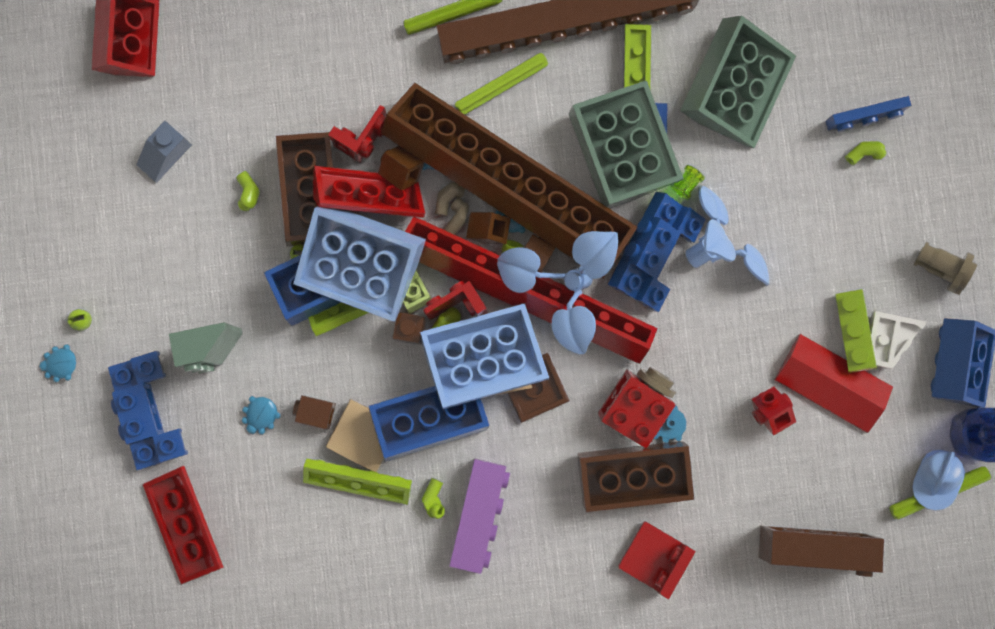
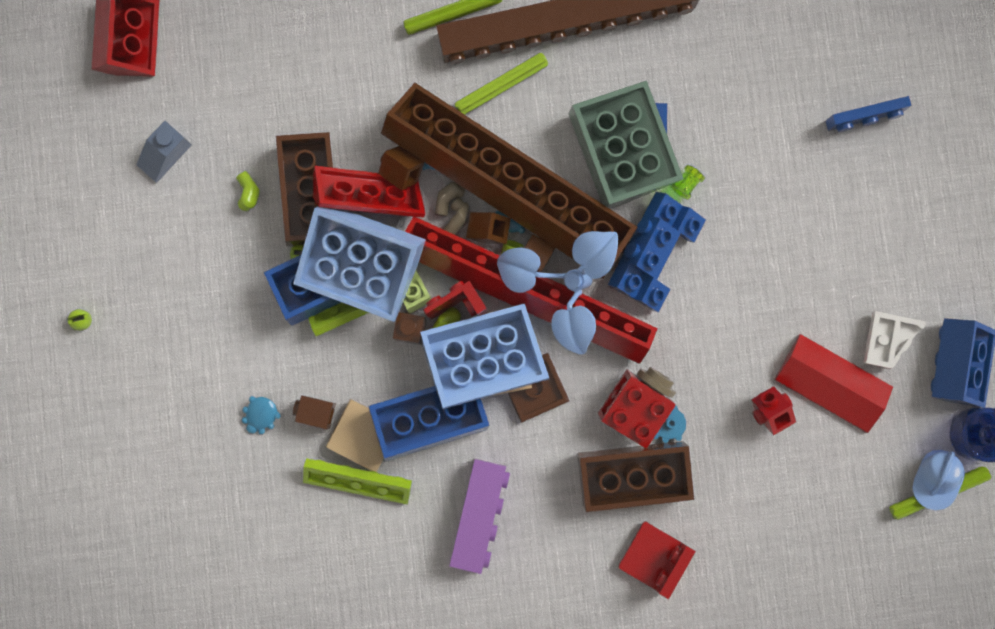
dark azure piece [39,344,76,382] -> none
blue bracket [108,351,188,470] -> none
red slope [142,466,224,584] -> none
sand green slope [169,322,243,374] -> none
red bracket [328,105,387,163] -> none
lime arm [422,478,445,519] -> none
lime plate [623,24,651,88] -> none
sand green slope [680,15,796,148] -> none
light blue plant [686,185,770,286] -> none
reddish brown brick [759,526,884,577] -> none
lime plate [835,289,877,373] -> none
lime arm [845,141,886,166] -> none
dark tan piece [913,242,977,295] -> none

